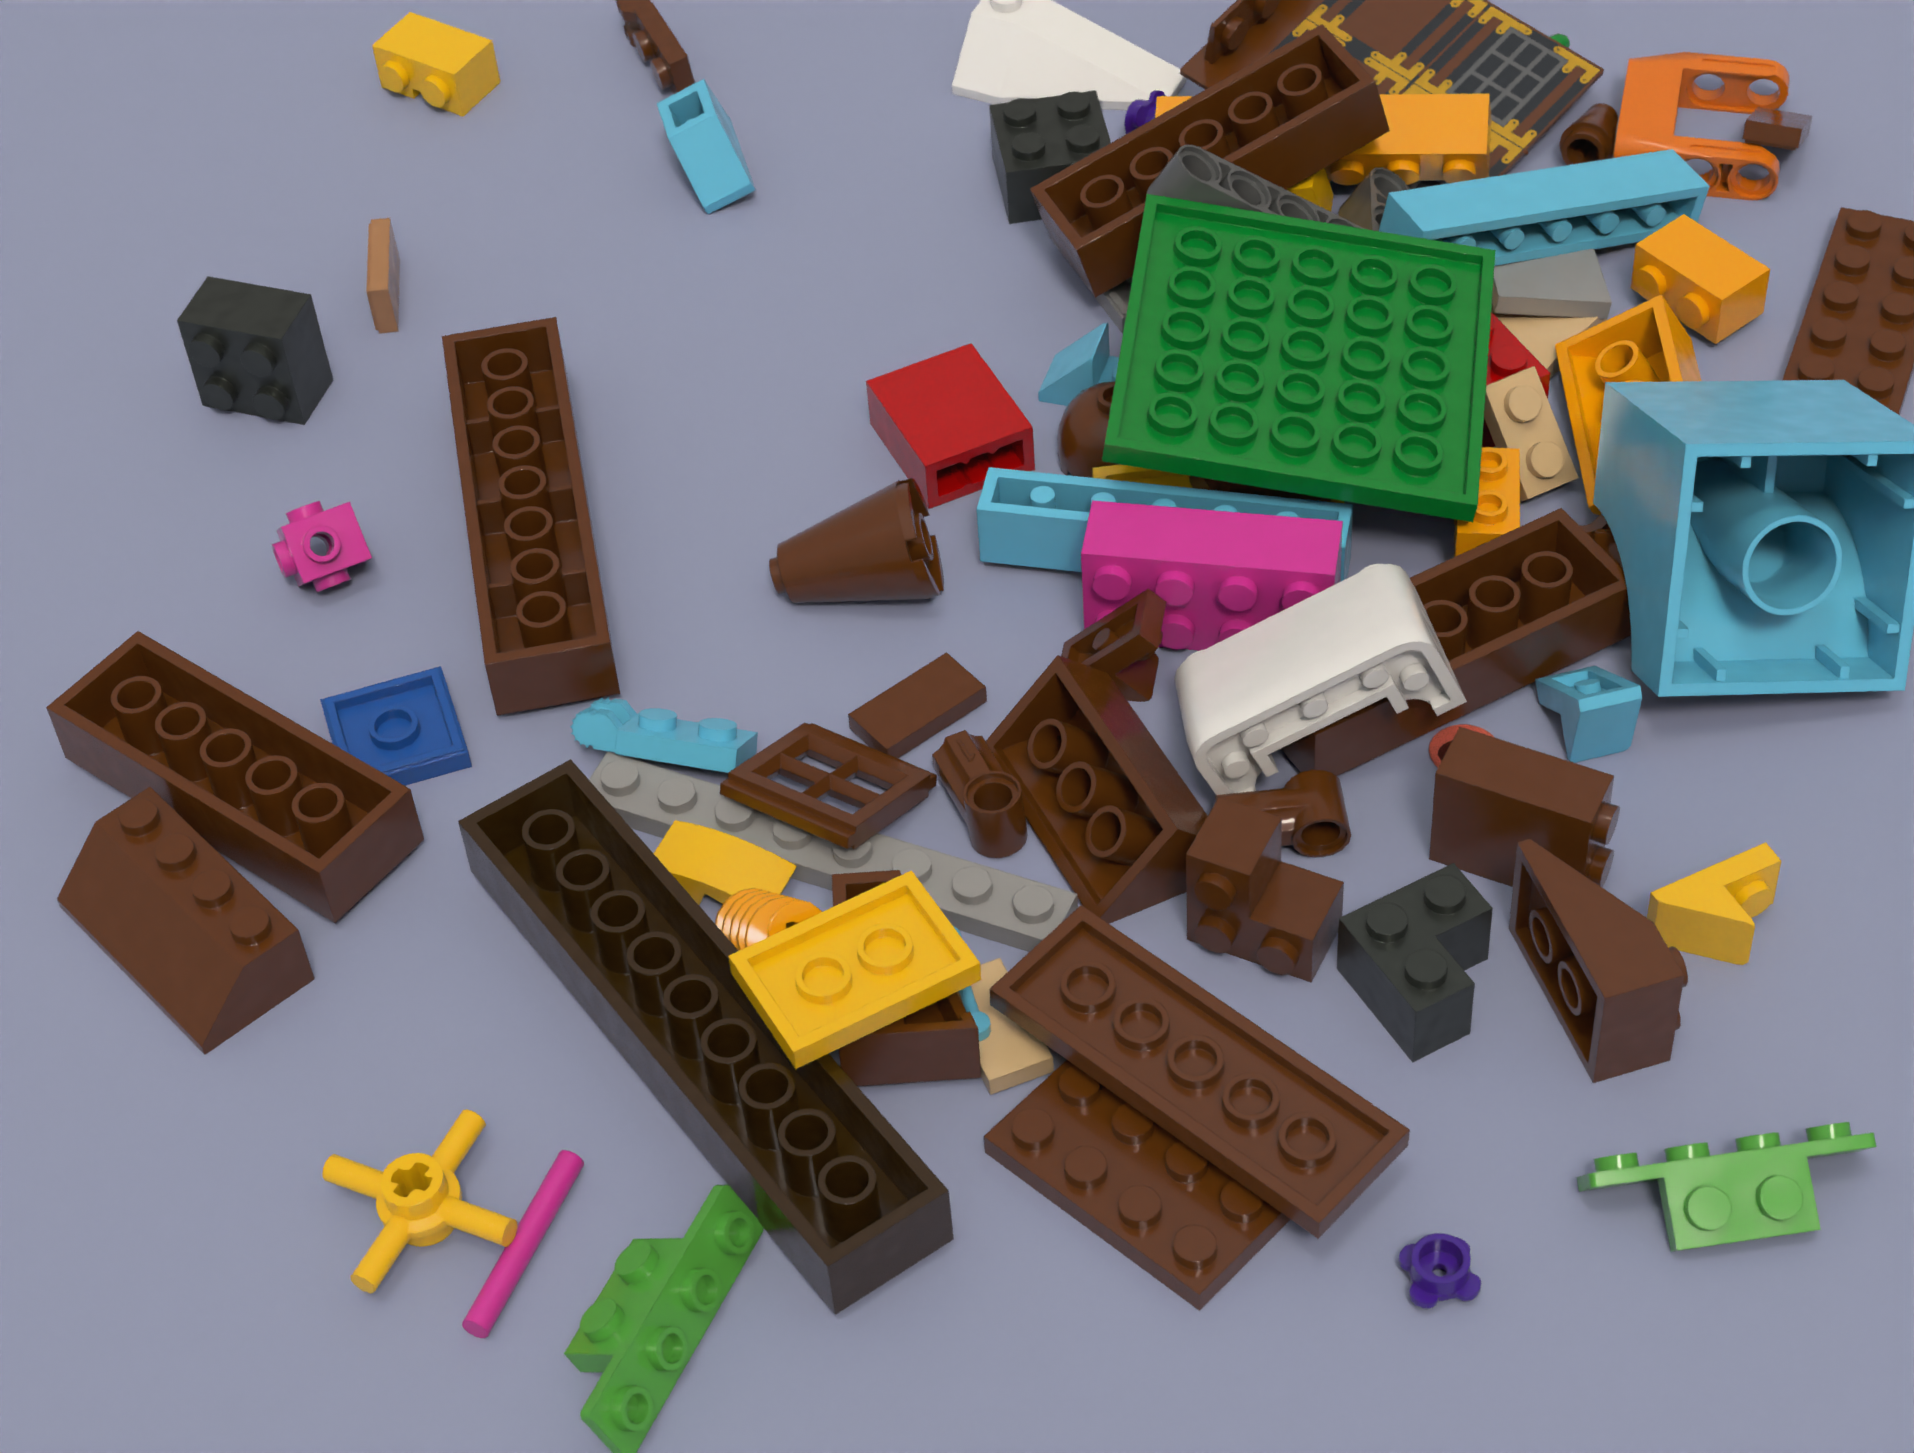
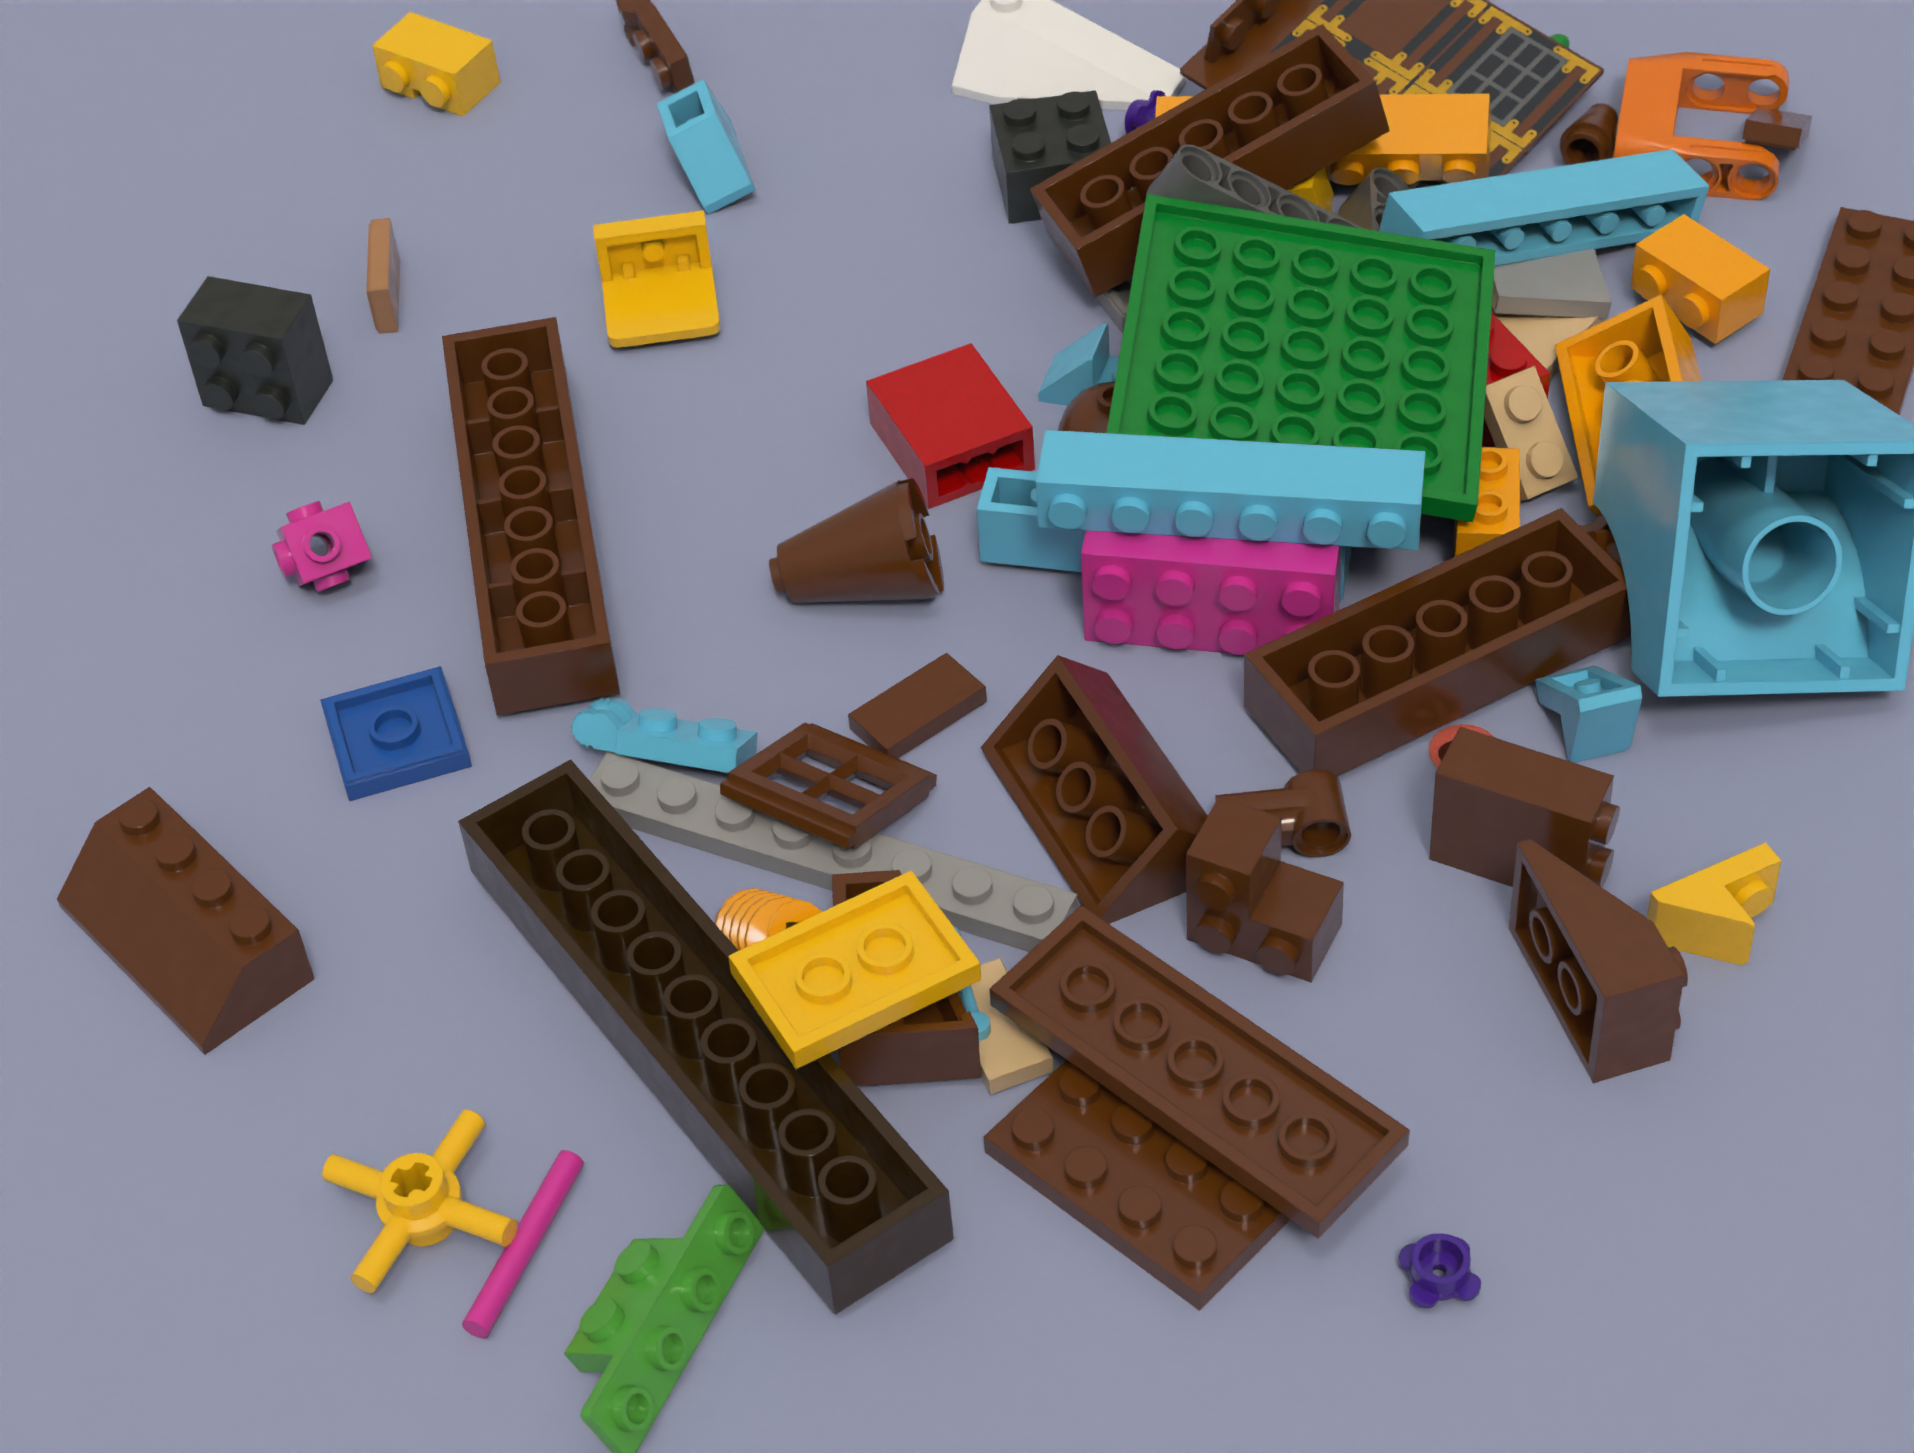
reddish brown brick [46,631,424,923] -> none
yellow slope [653,820,797,905] -> none
reddish brown piece [932,730,1028,858] -> none
reddish brown slope [1061,588,1167,702] -> none
white windscreen [1174,564,1467,795] -> none
pearl dark grey brick [1337,863,1493,1063] -> none
bright green bracket [1576,1122,1877,1252] -> none
none -> yellow bracket [593,210,720,348]
none -> medium azure brick [1035,430,1425,550]

